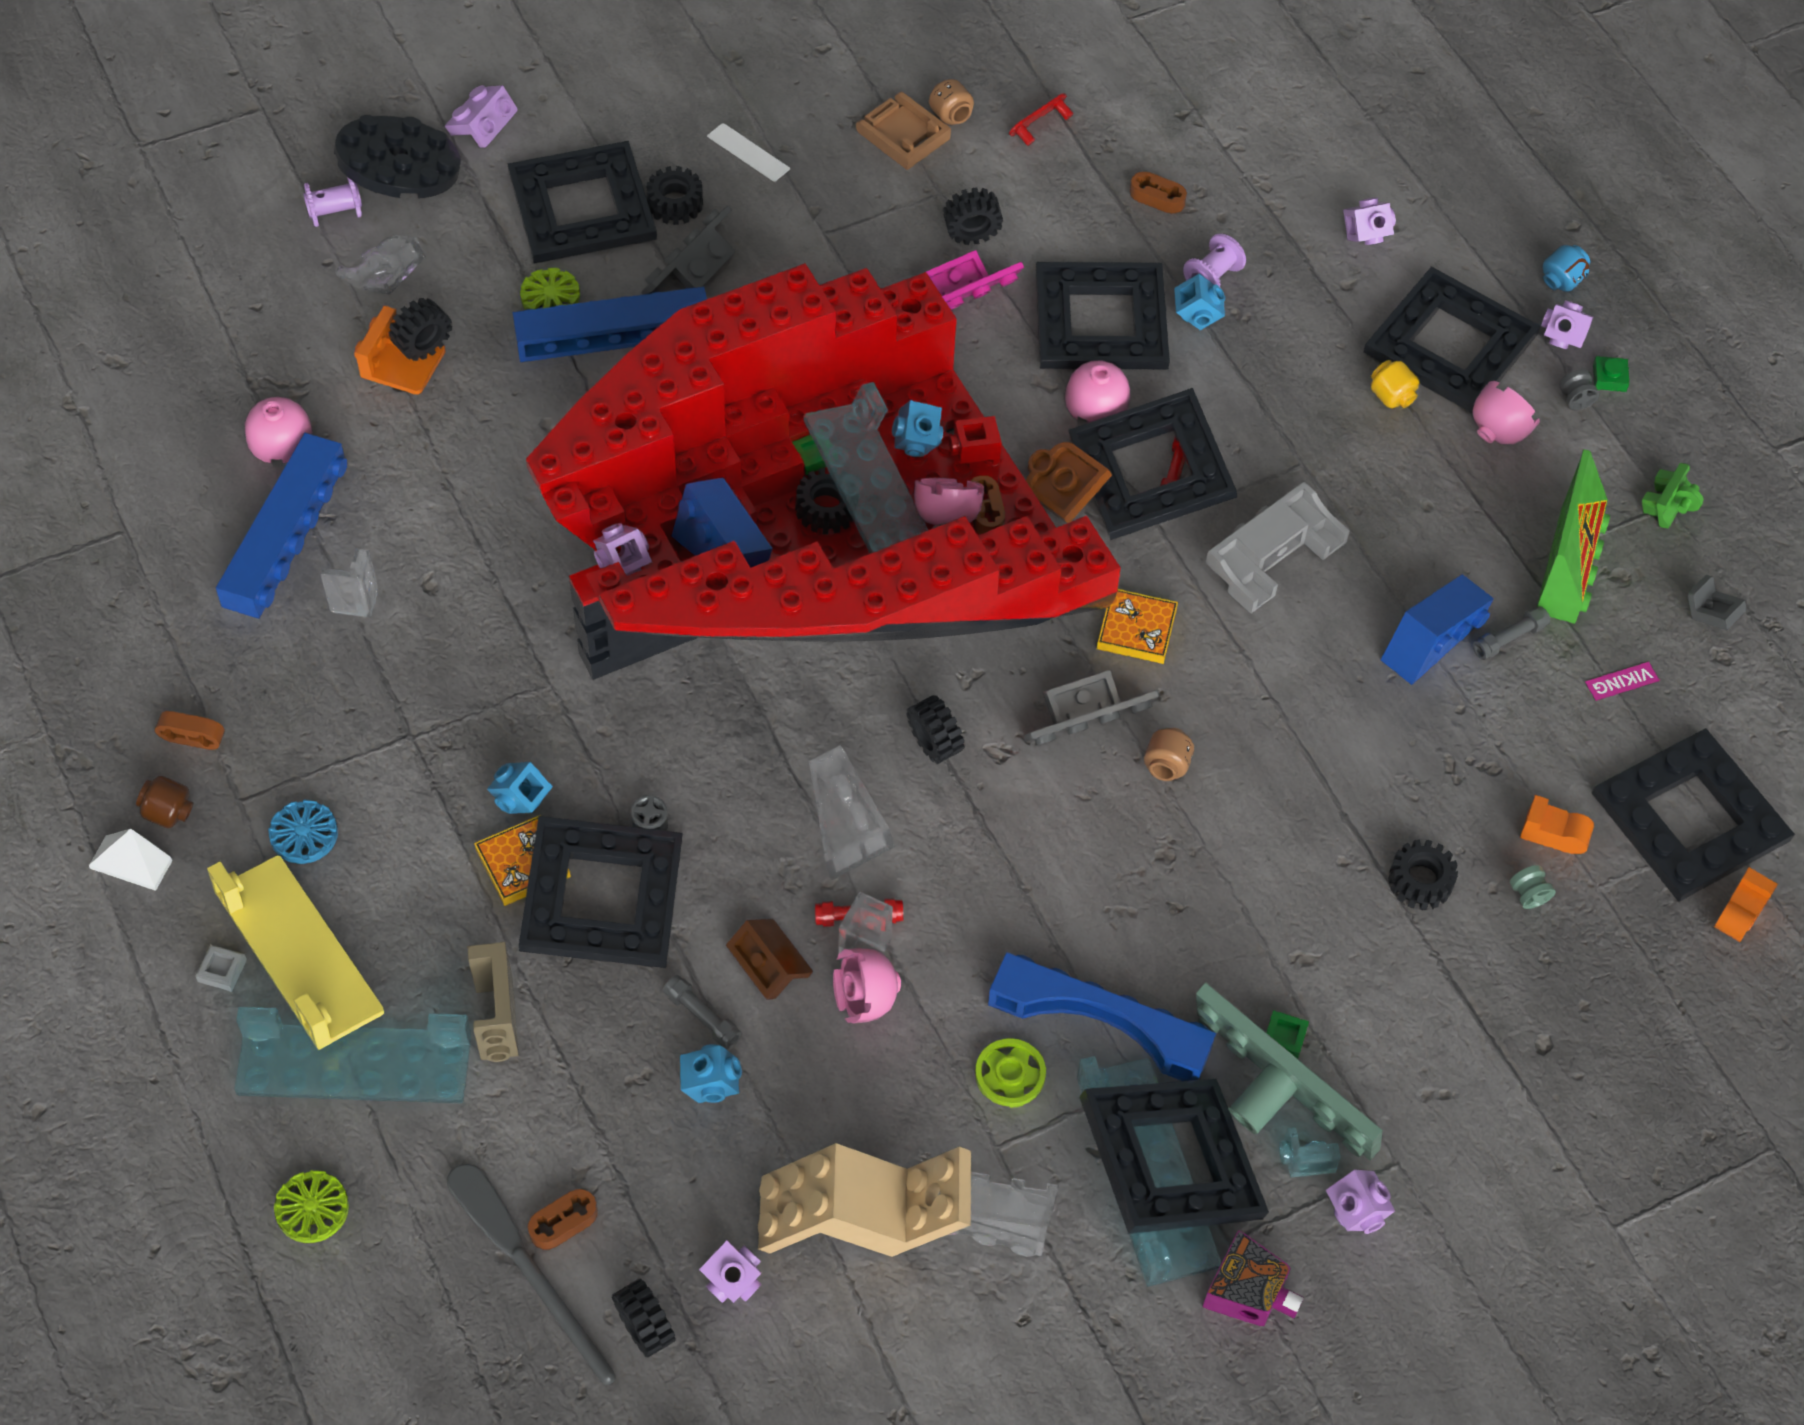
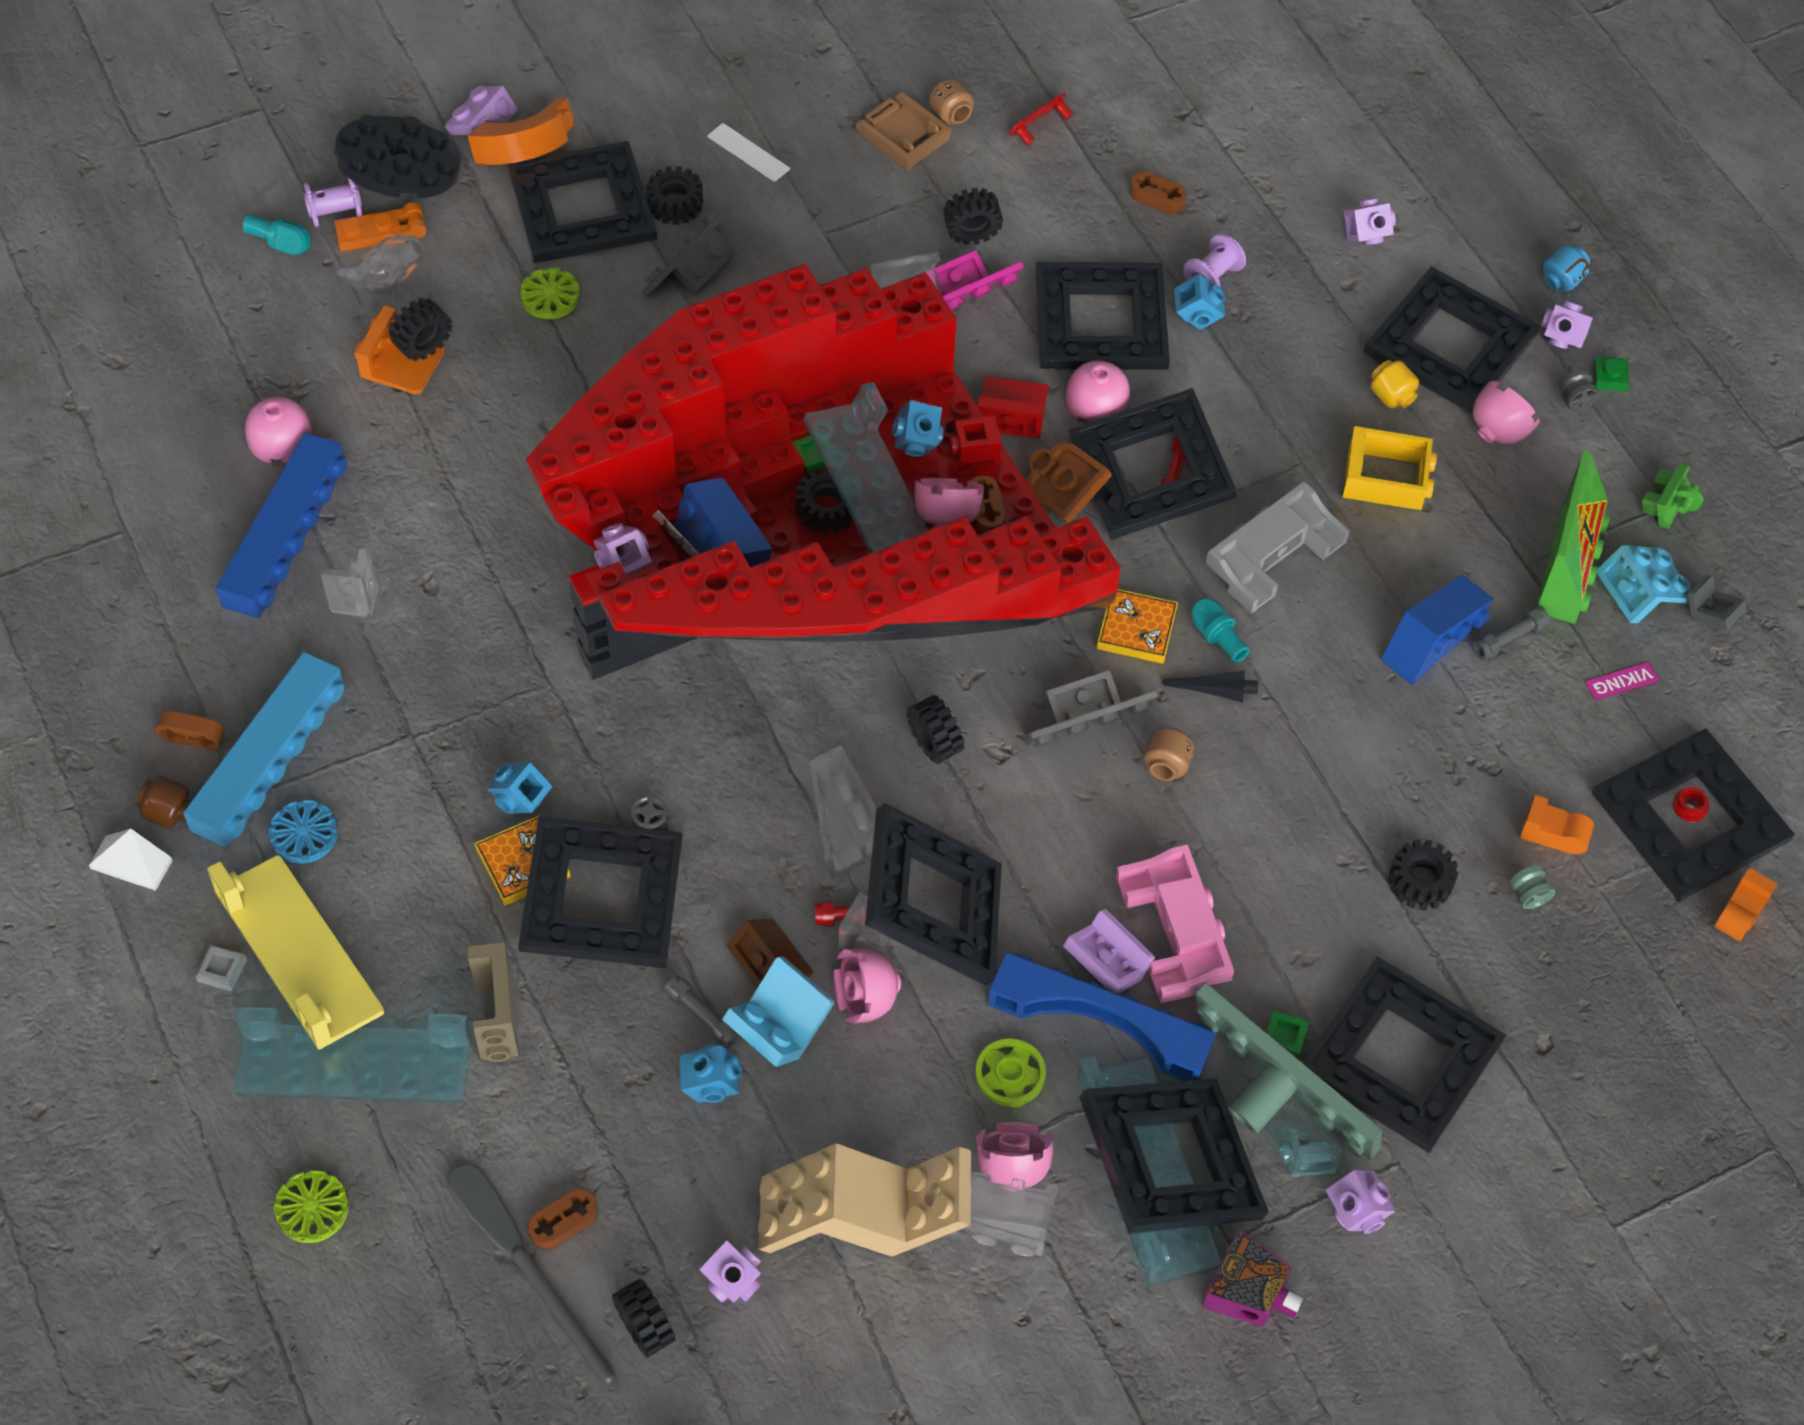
blue brick [512,287,707,362] -> none
none -> dark azure brick [183,652,344,848]
none -> teal arm [243,214,311,255]
none -> orange plate [334,202,427,252]
none -> orange arch [467,98,574,165]
none -> white sticker [652,511,699,557]
none -> medium azure bracket [722,956,834,1067]
none -> black plate [865,803,1002,986]
none -> clear panel [871,251,941,290]
none -> bright pink cylinder [976,1122,1053,1193]
none -> red bracket [977,376,1049,439]
none -> lavender bracket [1063,909,1155,995]
none -> bright pink bracket [1115,844,1234,1004]
none -> black piece [1162,670,1258,703]
none -> teal arm [1191,598,1250,663]
none -> black plate [1303,956,1506,1153]
none -> yellow window [1342,426,1437,510]
none -> medium azure bracket [1597,545,1691,623]
none -> red plate [1672,787,1709,822]

